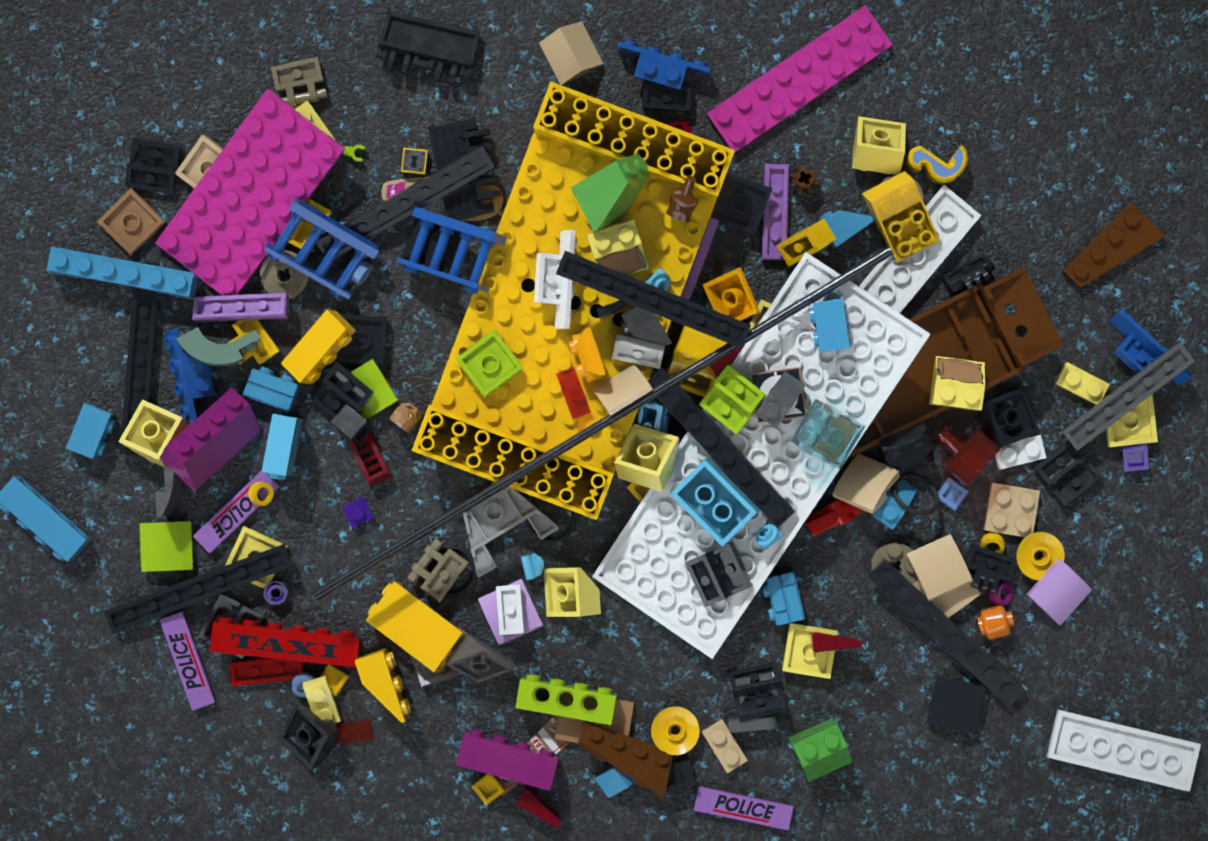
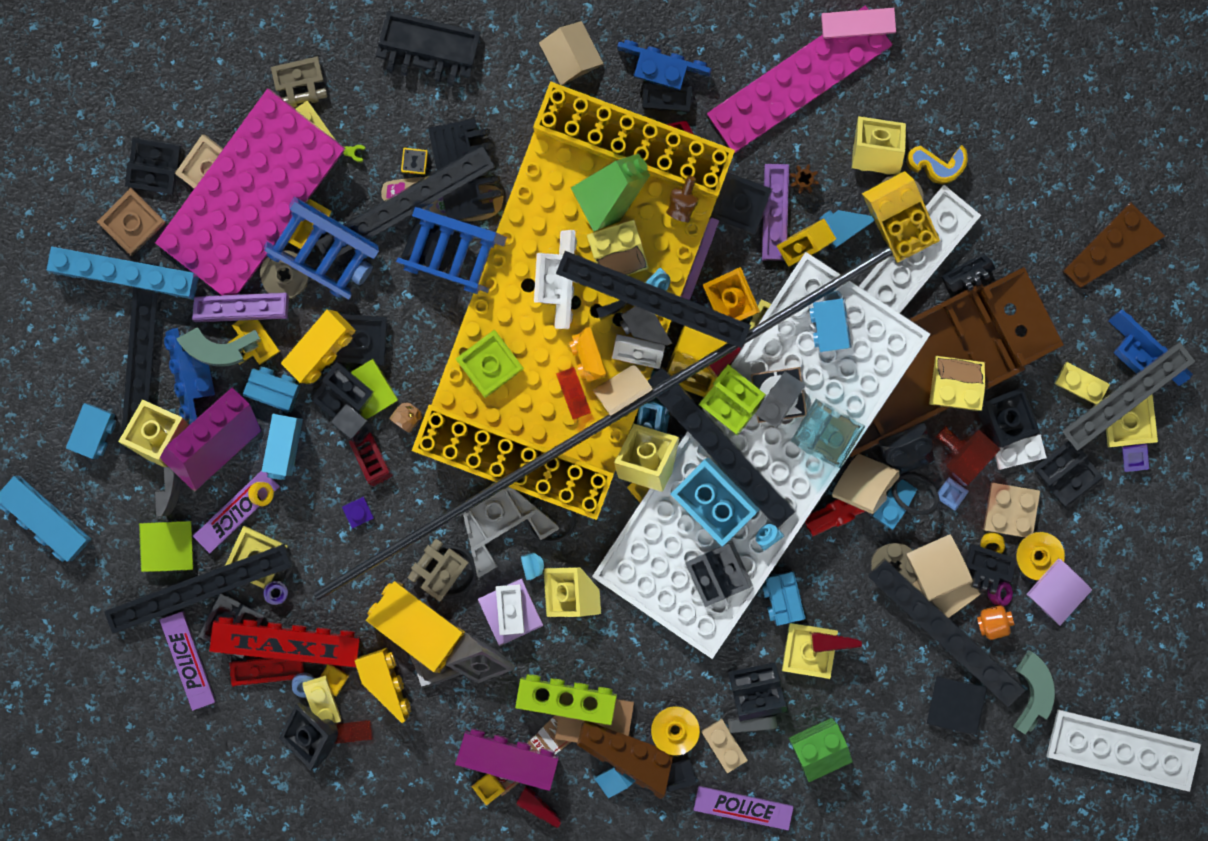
none -> bright pink tile [821,8,896,39]
none -> sand green arch [1013,650,1055,734]

